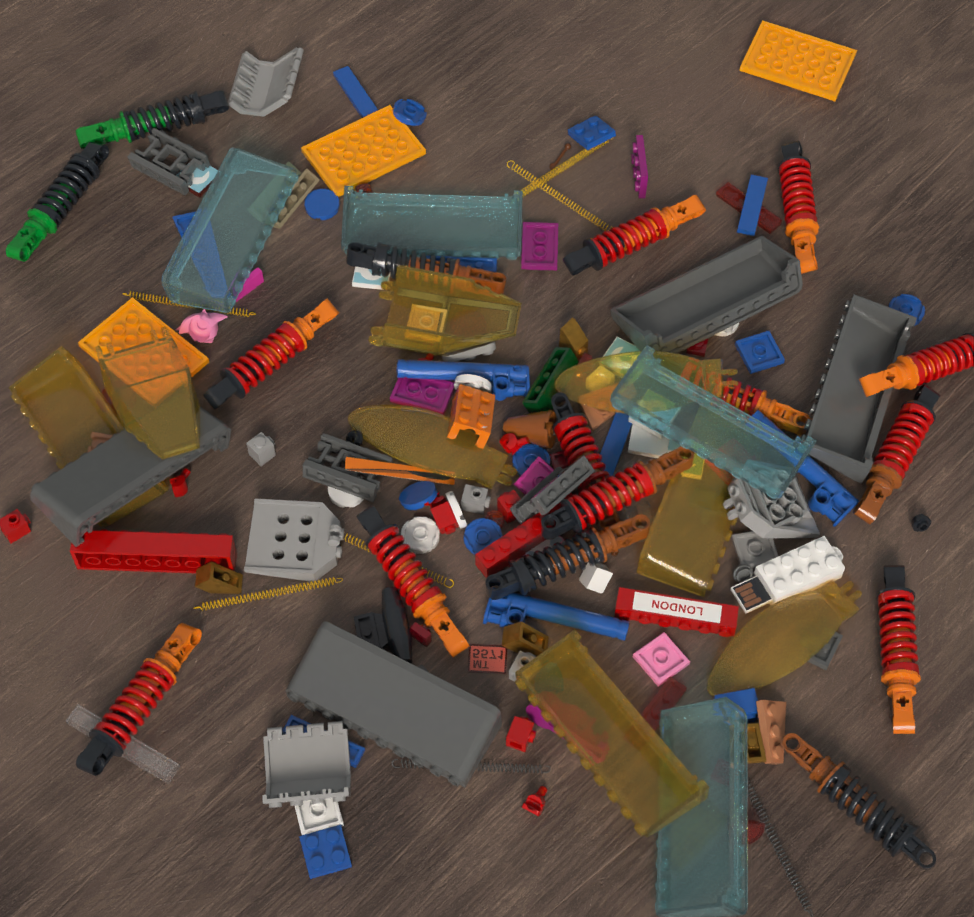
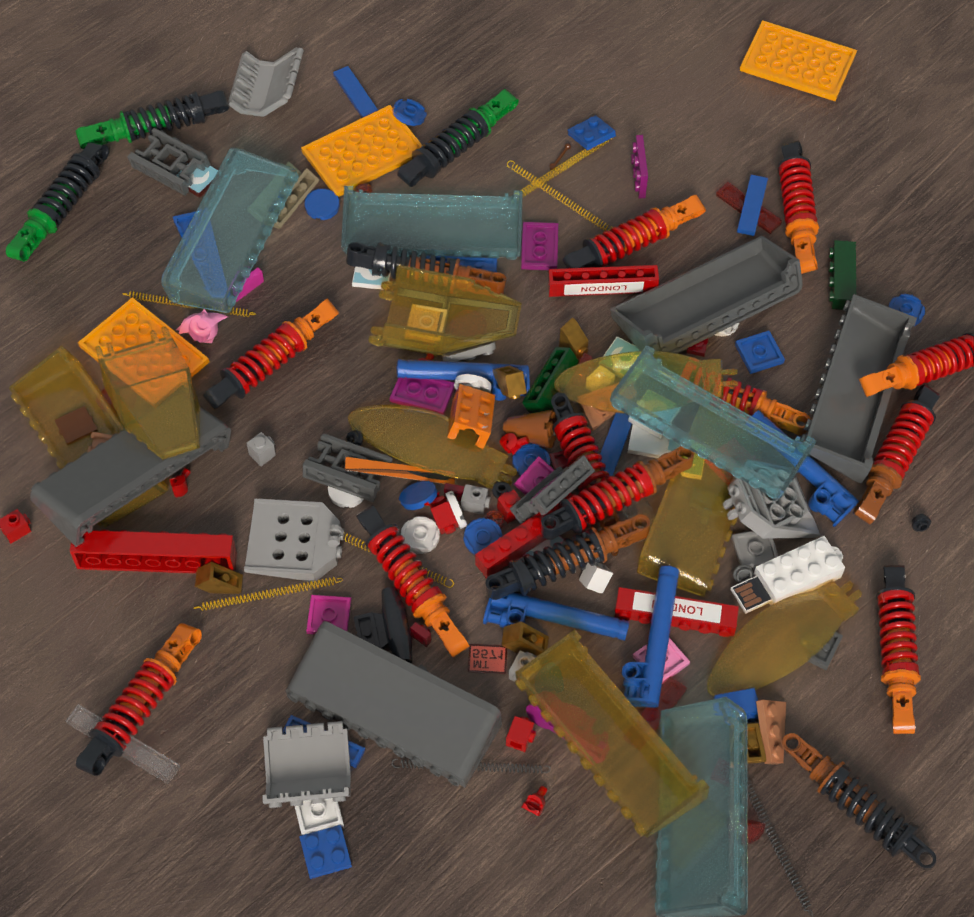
none -> reddish brown piece [54,406,98,445]
none -> dark pink tile [306,595,351,634]
none -> black piece [397,89,519,187]
none -> dark red tile [444,483,464,501]
none -> pearl gold slope [492,365,526,399]
none -> black plate [492,481,511,499]
none -> red brick [548,265,659,297]
none -> blue piece [619,566,679,708]
none -> dark green brick [828,240,856,310]

